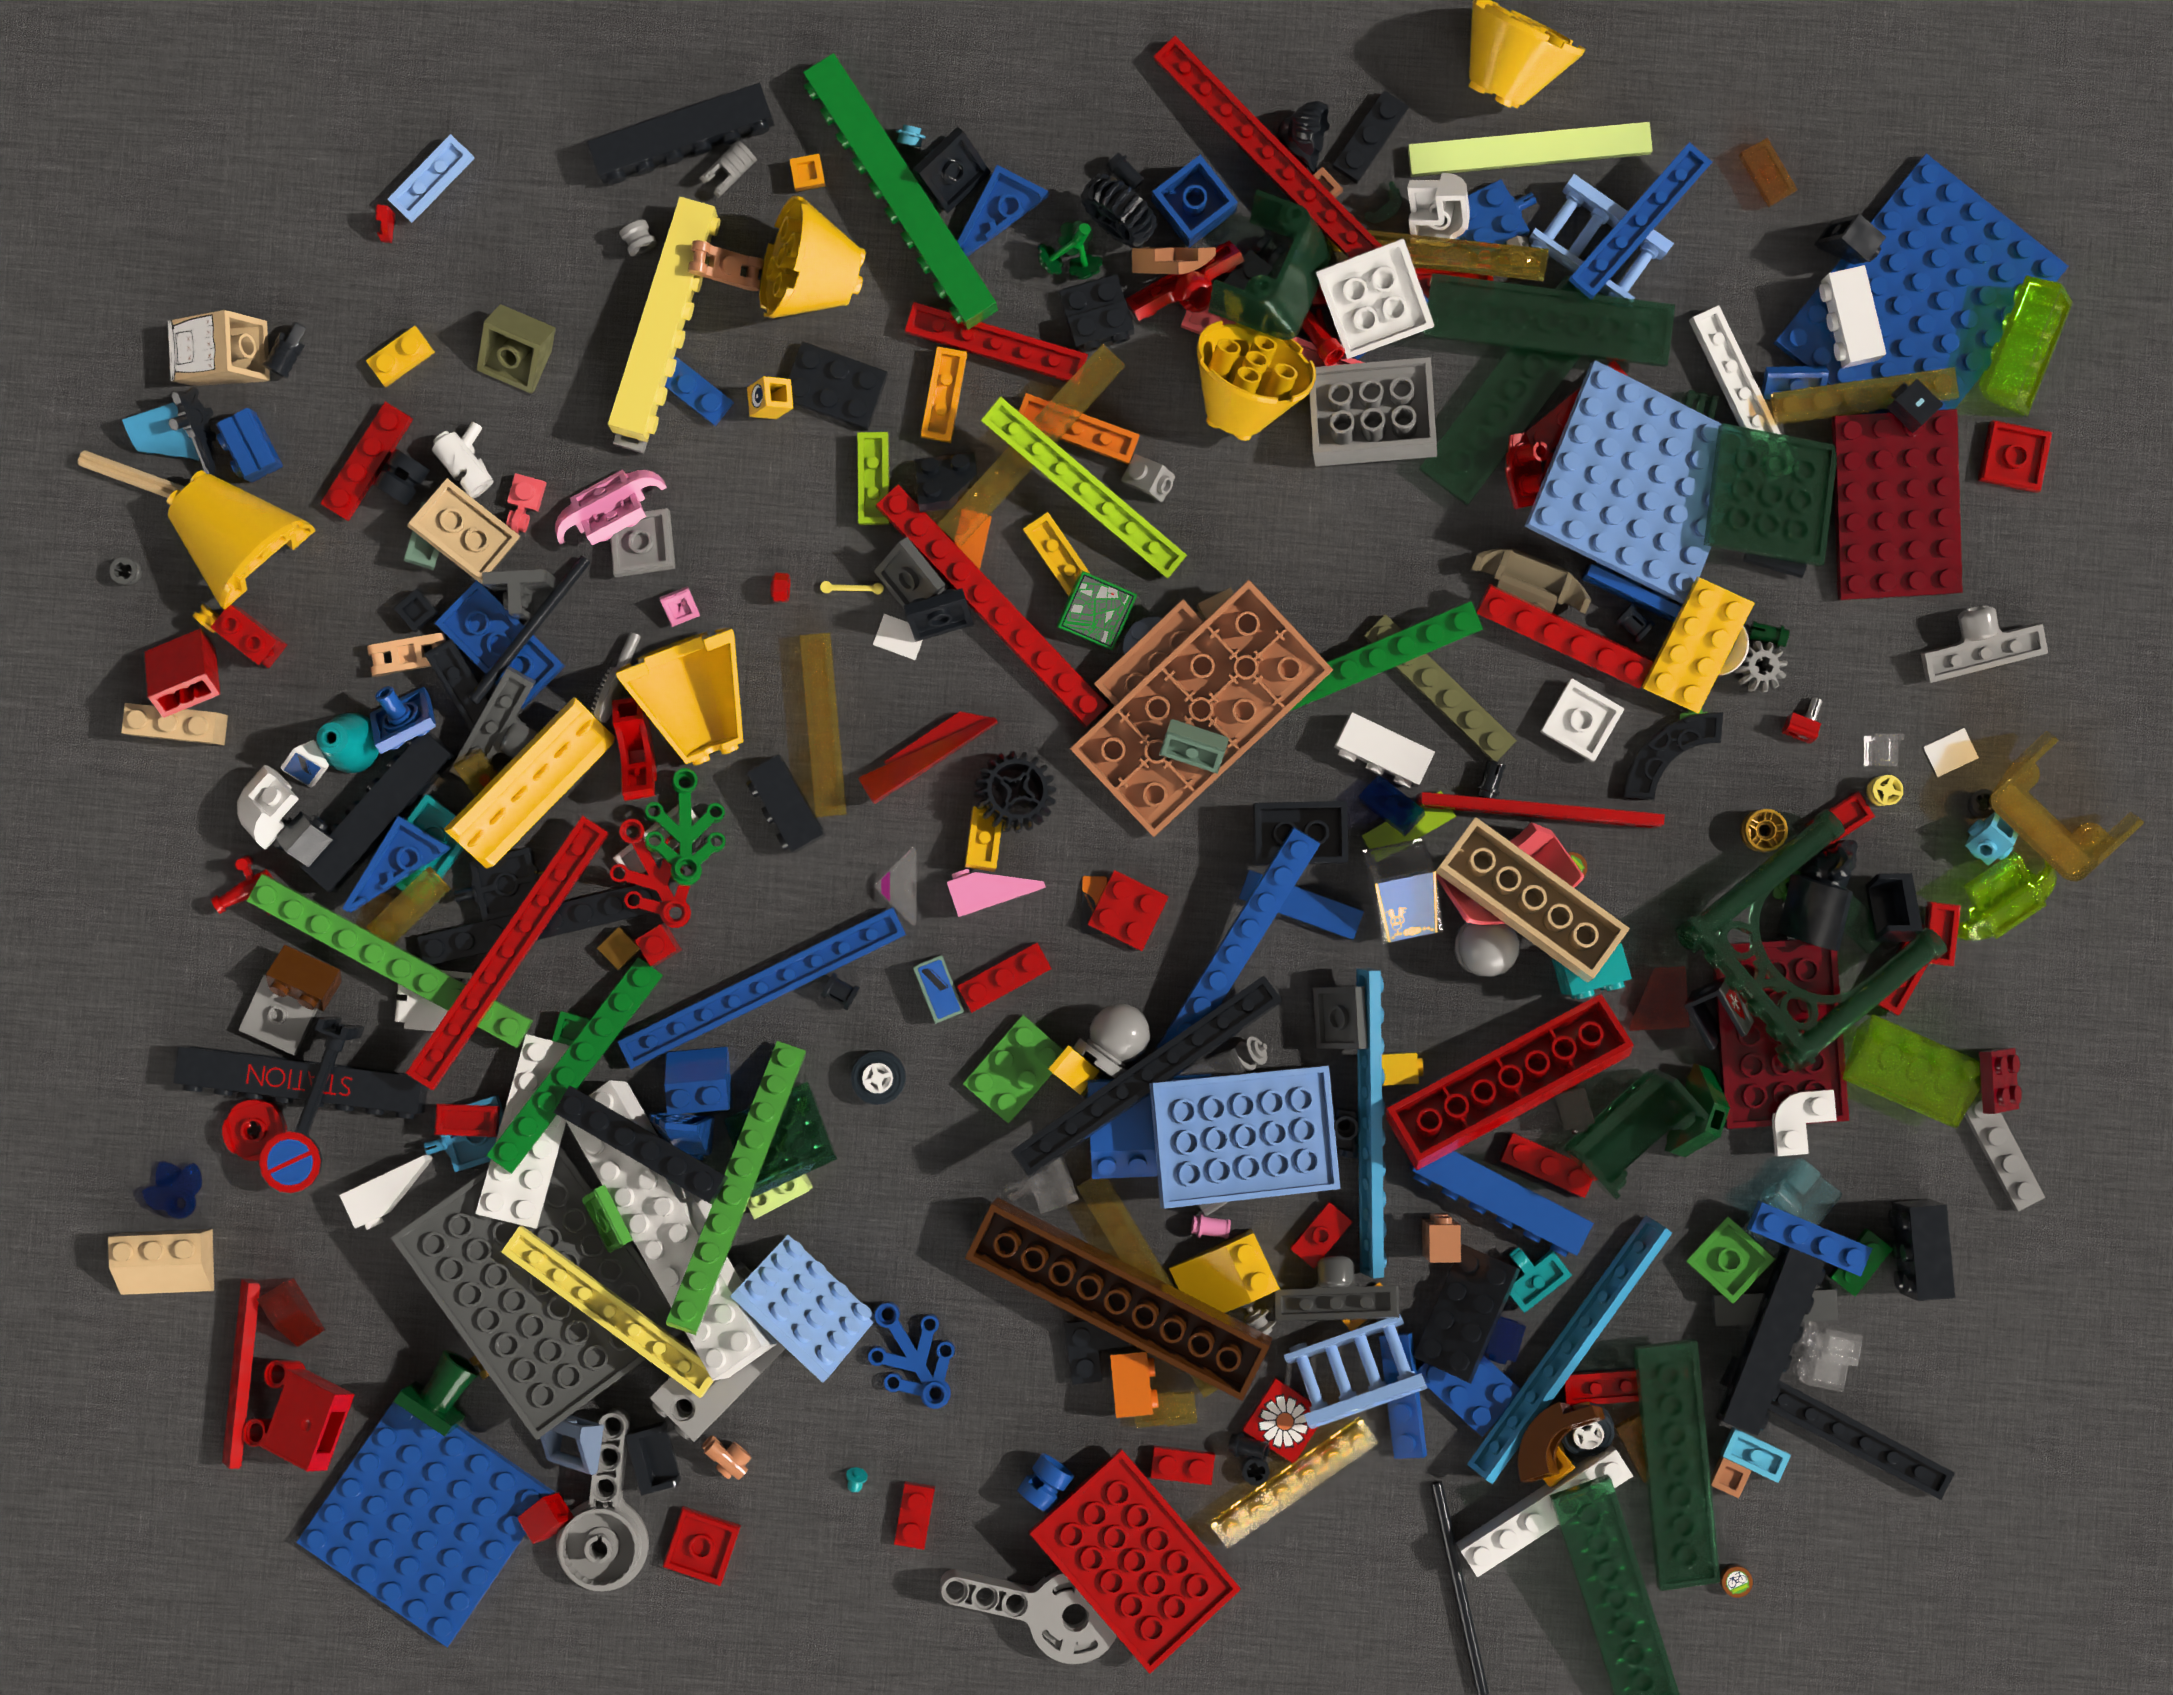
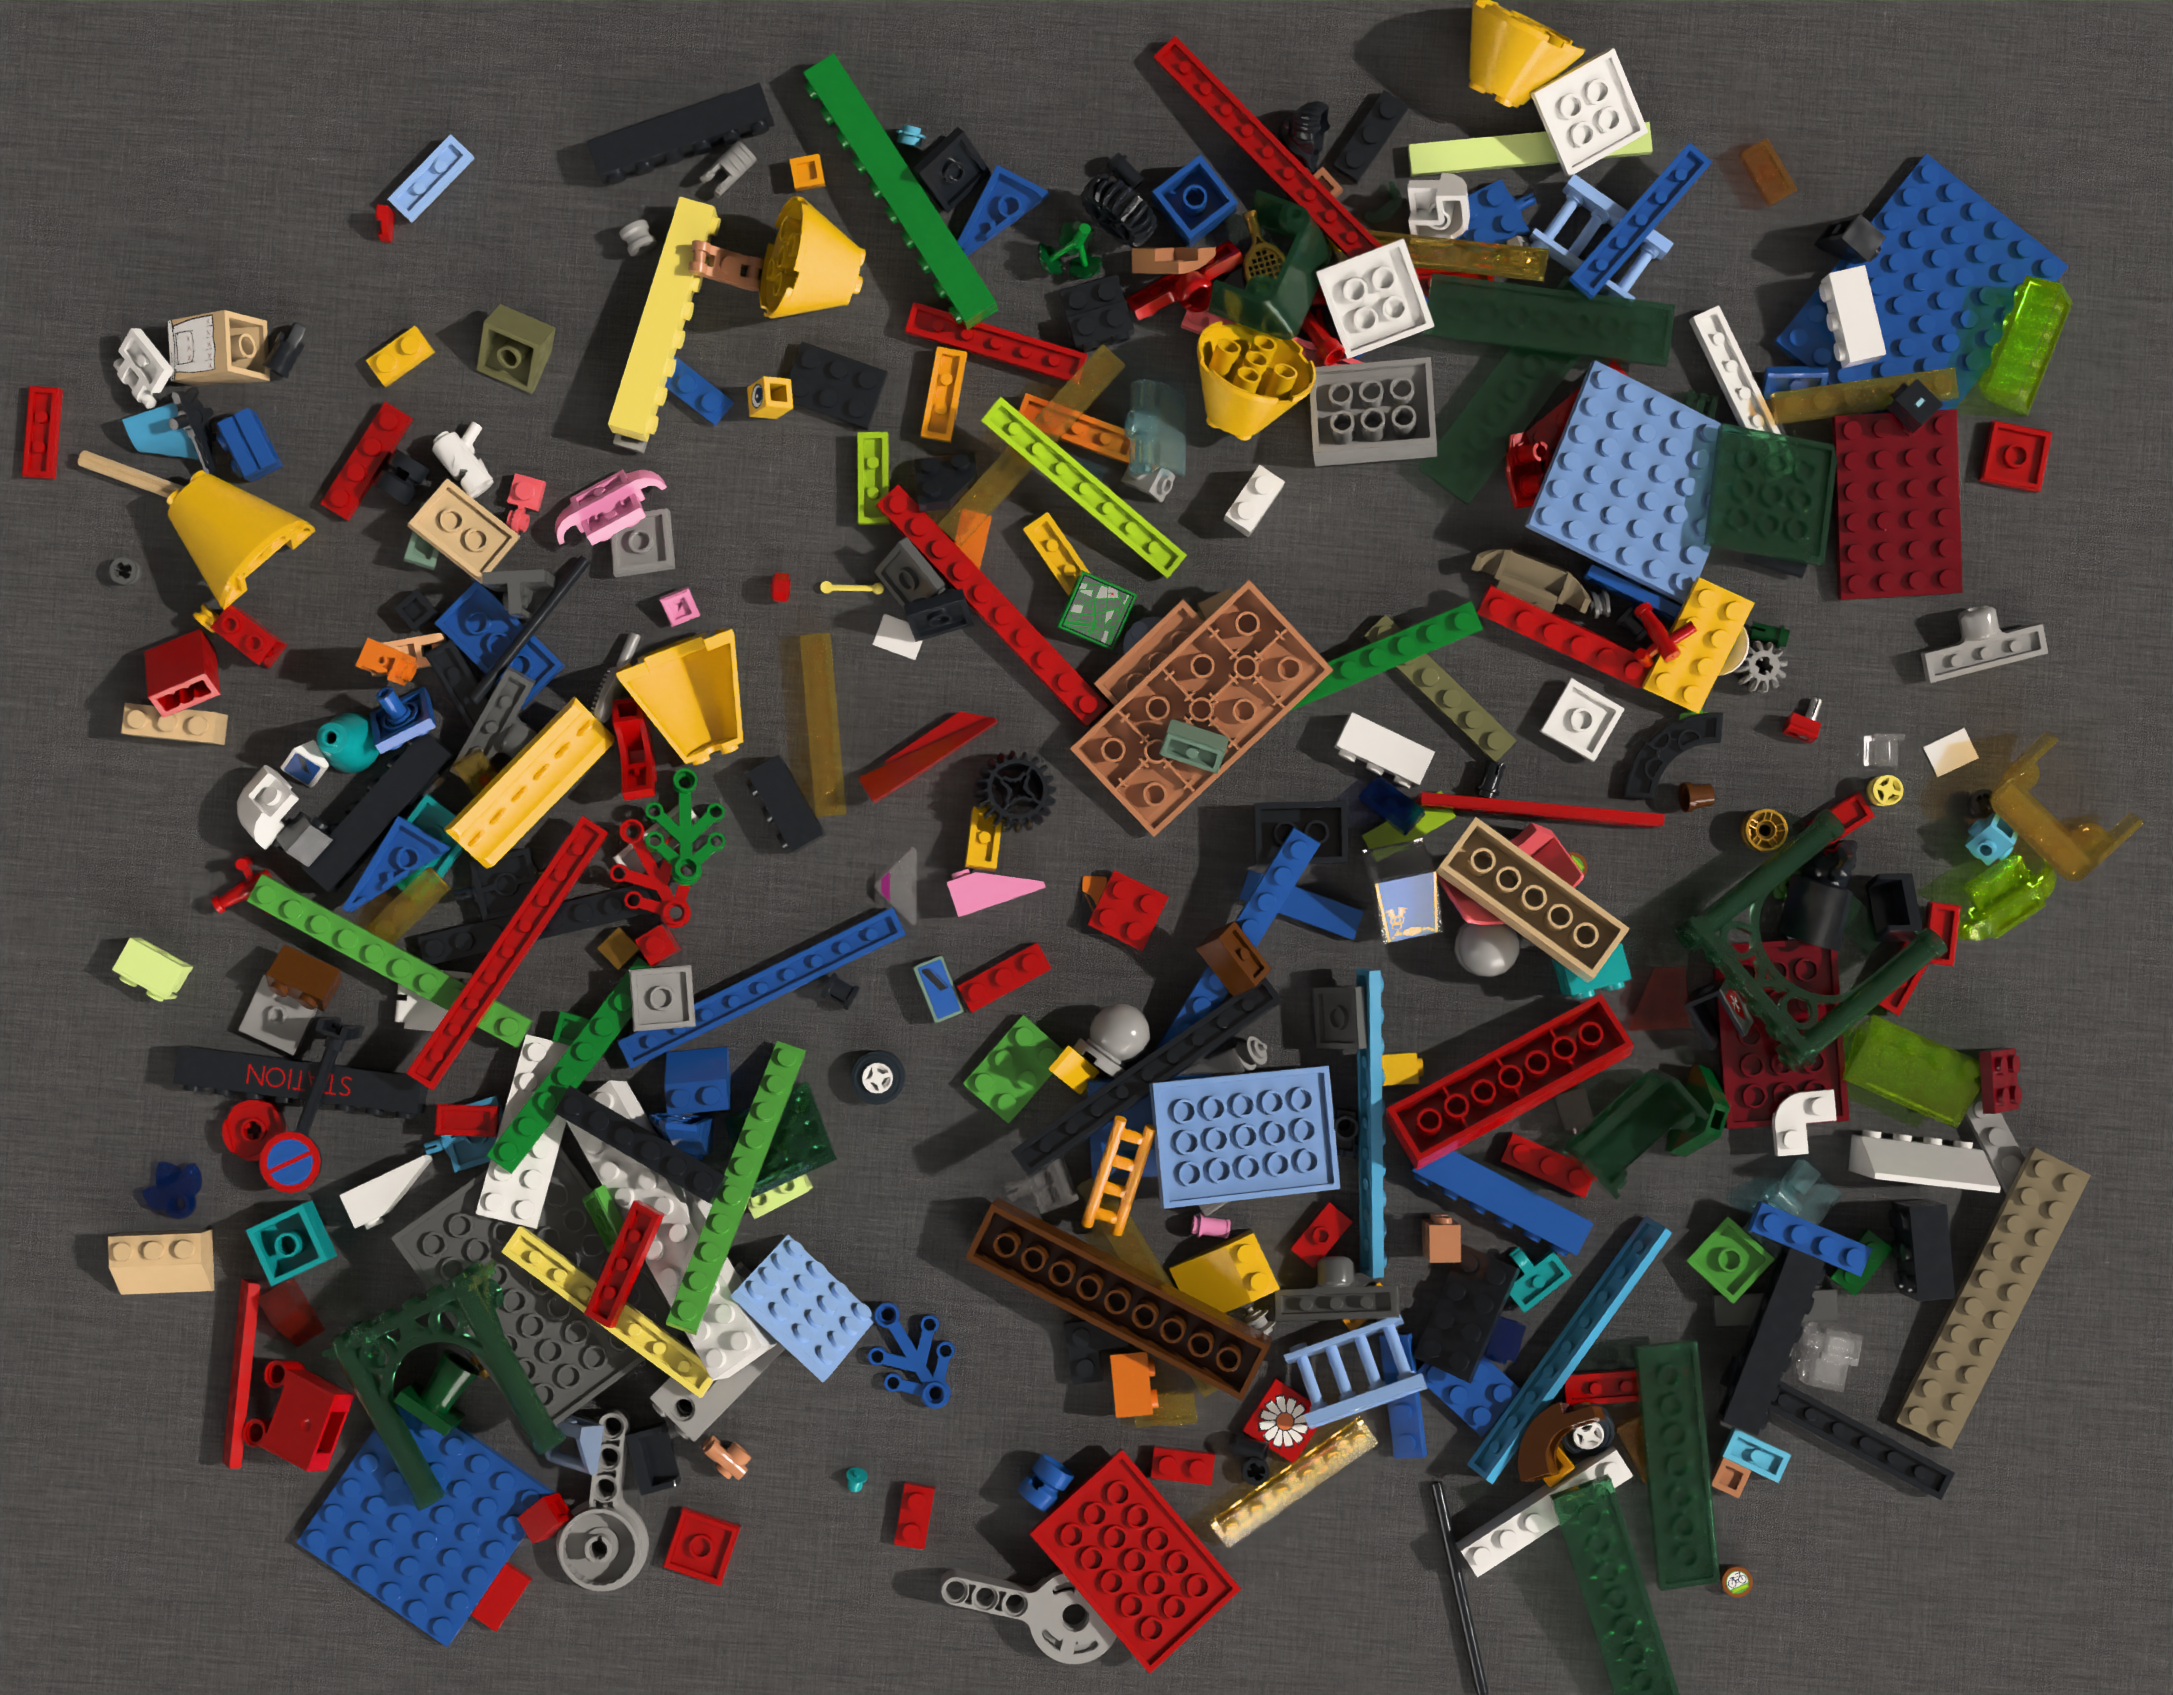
none -> red tile [21,386,63,480]
none -> yellowish green hinge [112,938,193,1002]
none -> white plate [113,328,174,409]
none -> teal brick [246,1200,338,1287]
none -> clear green arch [321,1260,566,1511]
none -> orange hinge [355,638,417,686]
none -> red tile [471,1561,533,1632]
none -> red plate [584,1200,665,1328]
none -> light grey plate [629,965,696,1032]
none -> light orange bar [1081,1116,1156,1236]
none -> clear light blue panel [1124,380,1186,477]
none -> reddish brown panel [1196,921,1271,996]
none -> white brick [1223,465,1285,537]
none -> pearl gold piece [1242,210,1290,299]
none -> white plate [1530,48,1648,177]
none -> dark grey bush [1589,590,1611,619]
none -> red piece [1634,602,1698,668]
none -> reddish brown piece [1678,782,1715,813]
none -> white slope [1848,1130,2000,1193]
none -> dark tan plate [1893,1146,2091,1449]

